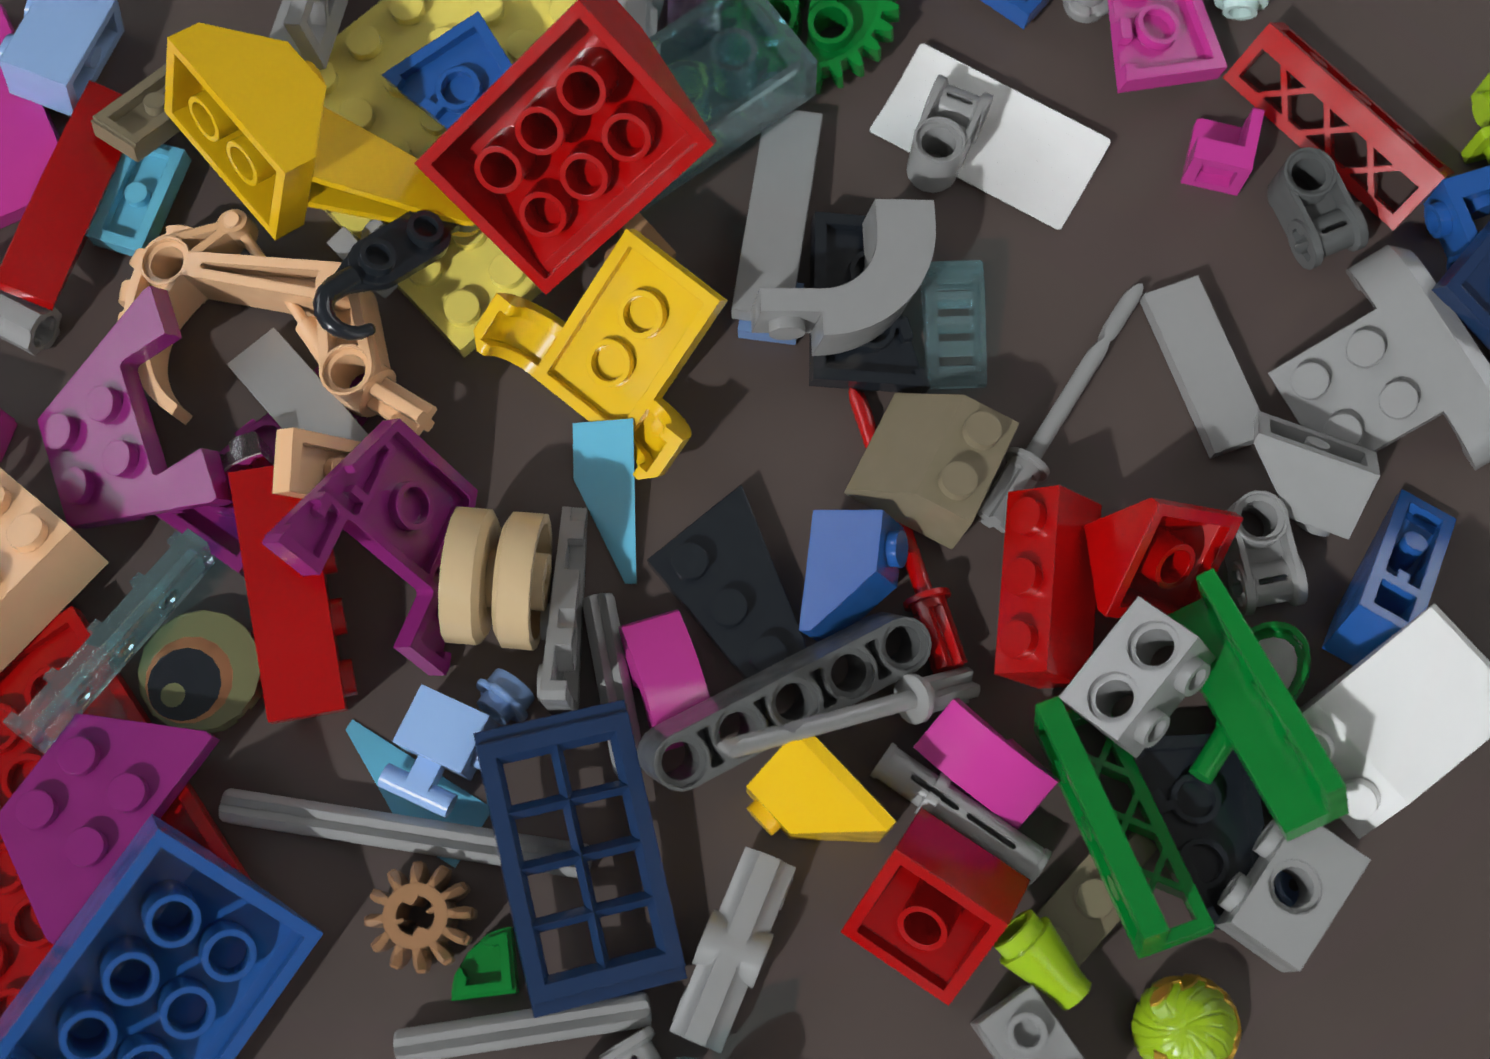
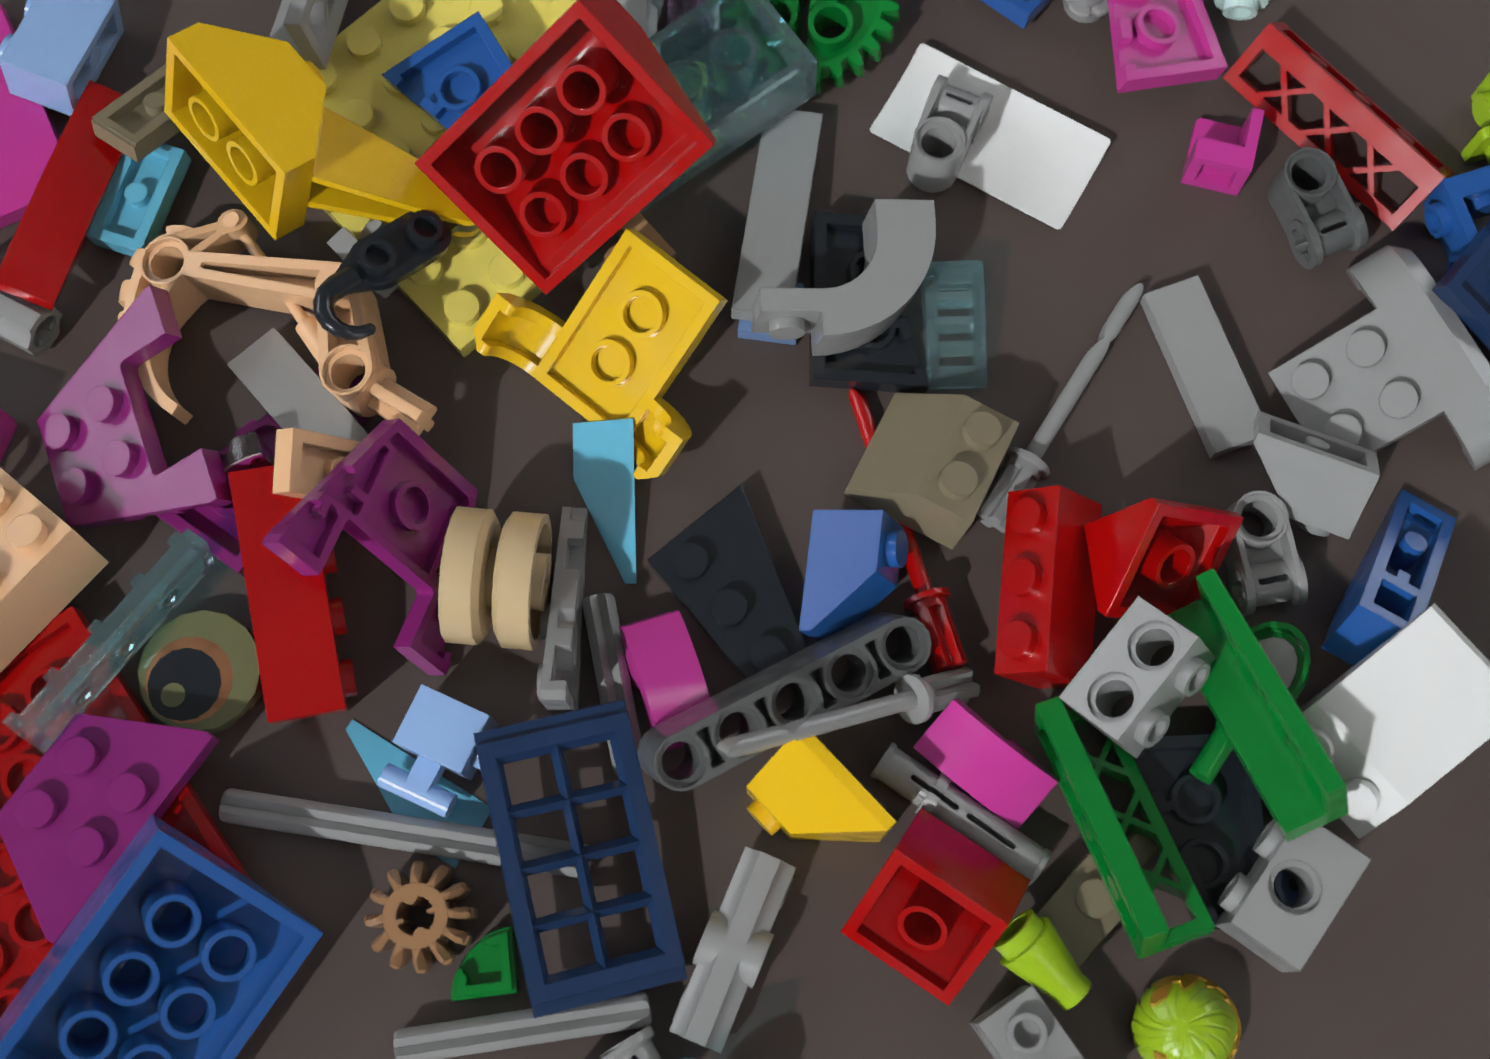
medium blue plate [476,668,535,726] -> none

